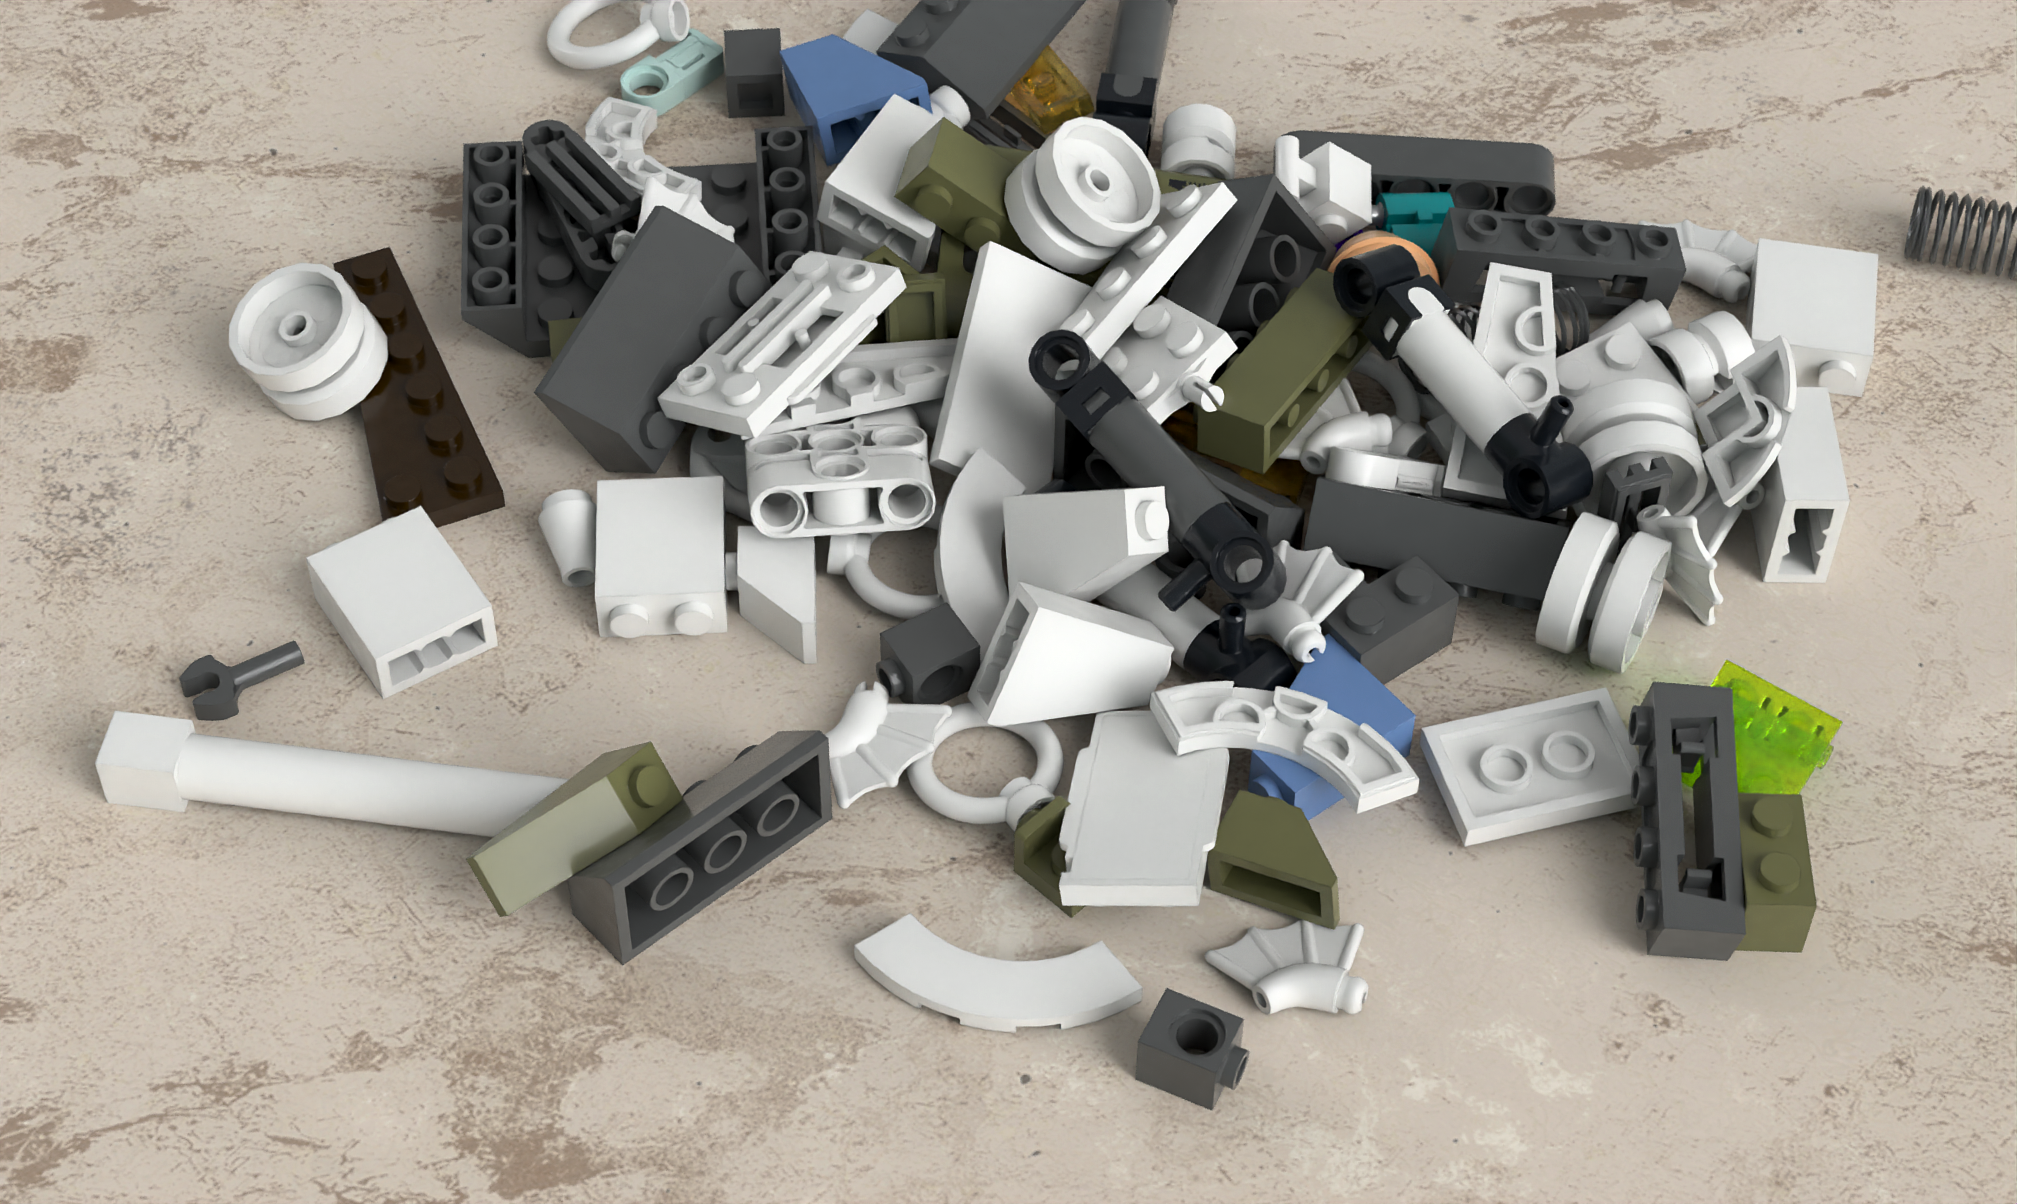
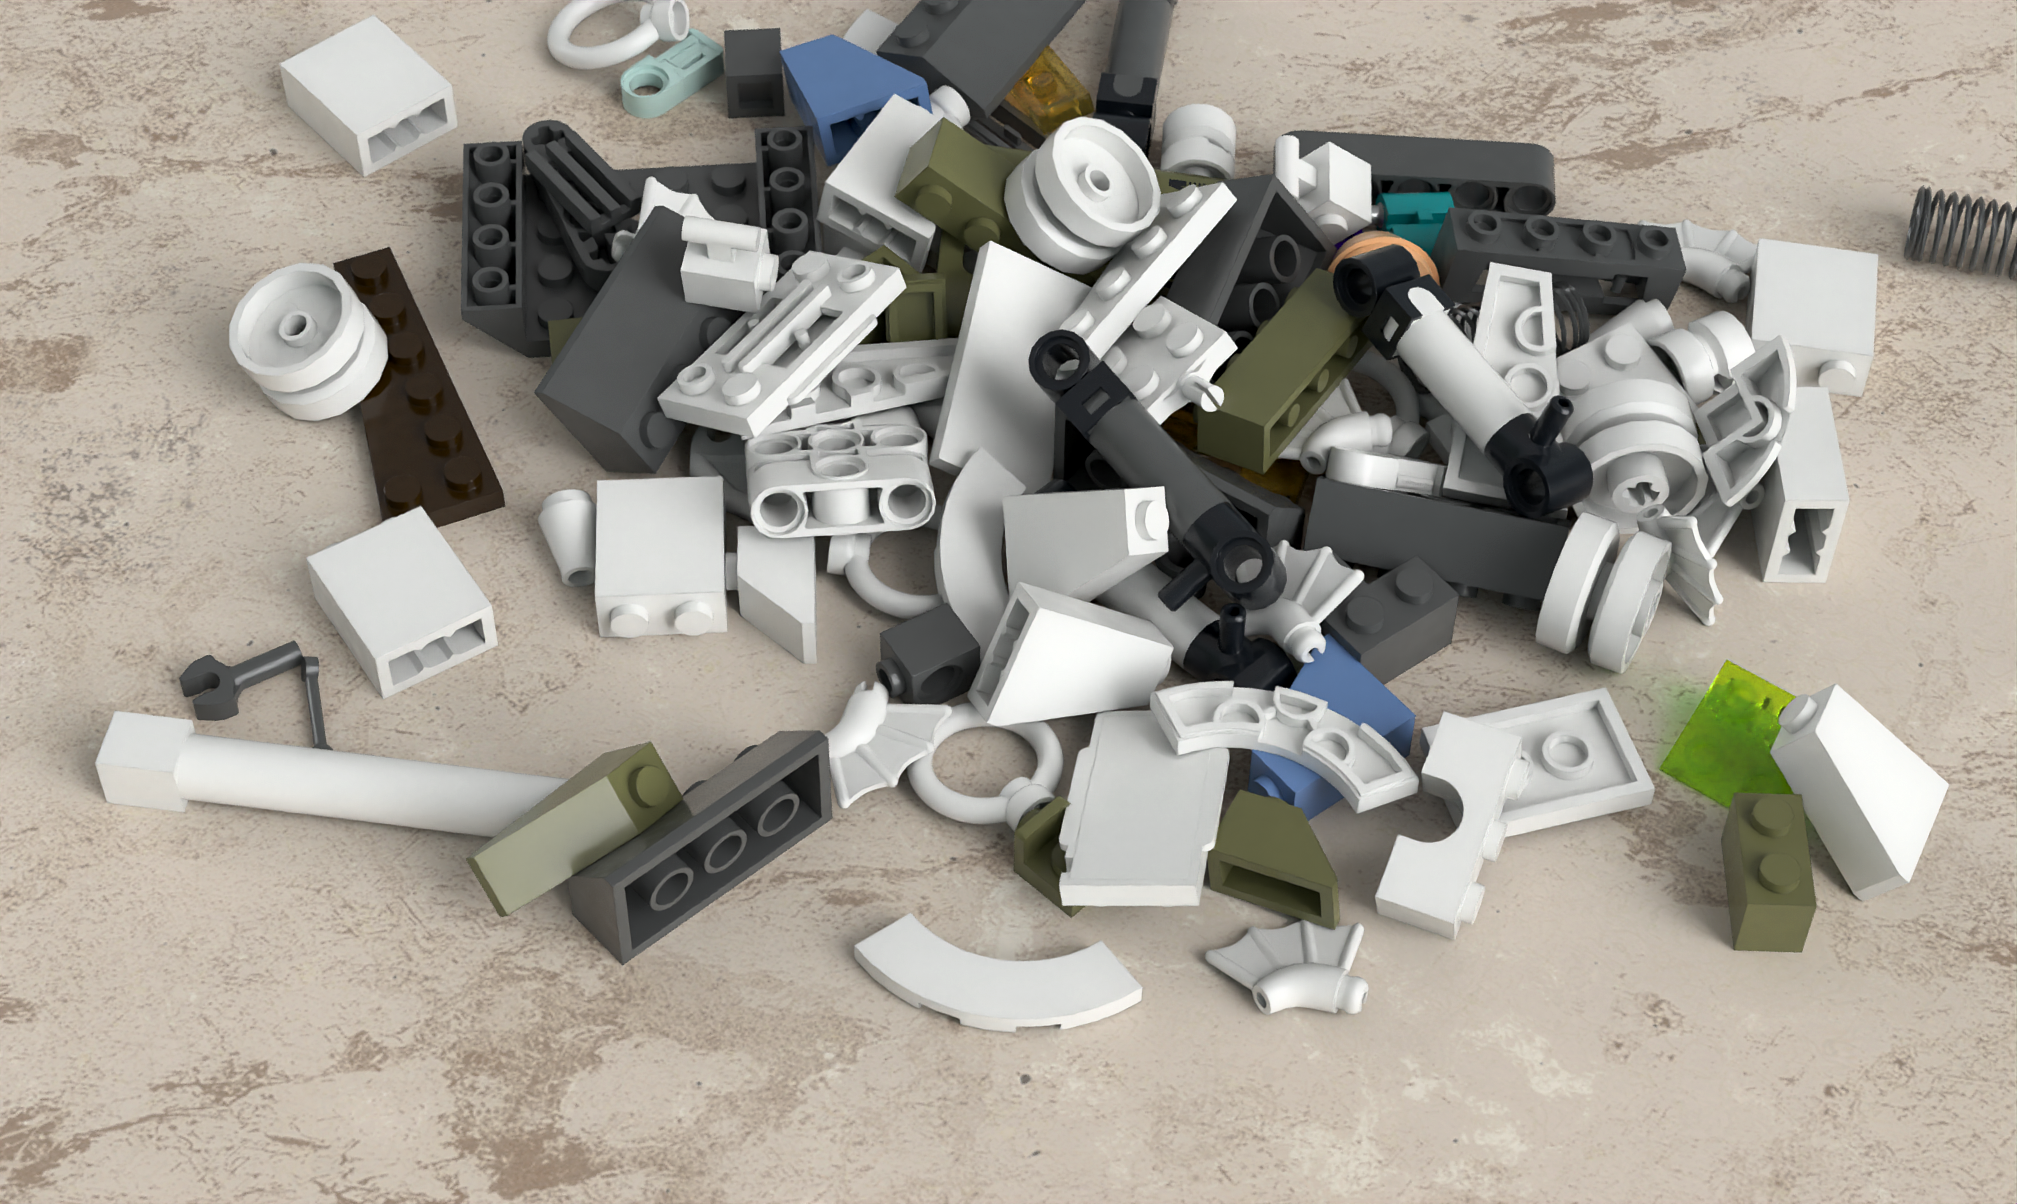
white tile [585,97,702,204] -> none
dark grey brick [1135,988,1249,1110] -> none
dark grey tile [1597,456,1673,564] -> none
dark grey brick [1628,682,1746,961] -> none
none -> white brick [279,15,458,177]
none -> dark grey hinge [301,656,333,750]
none -> white brick [680,215,779,313]
none -> white arch [1375,711,1530,940]
none -> white slope [1770,684,1949,902]

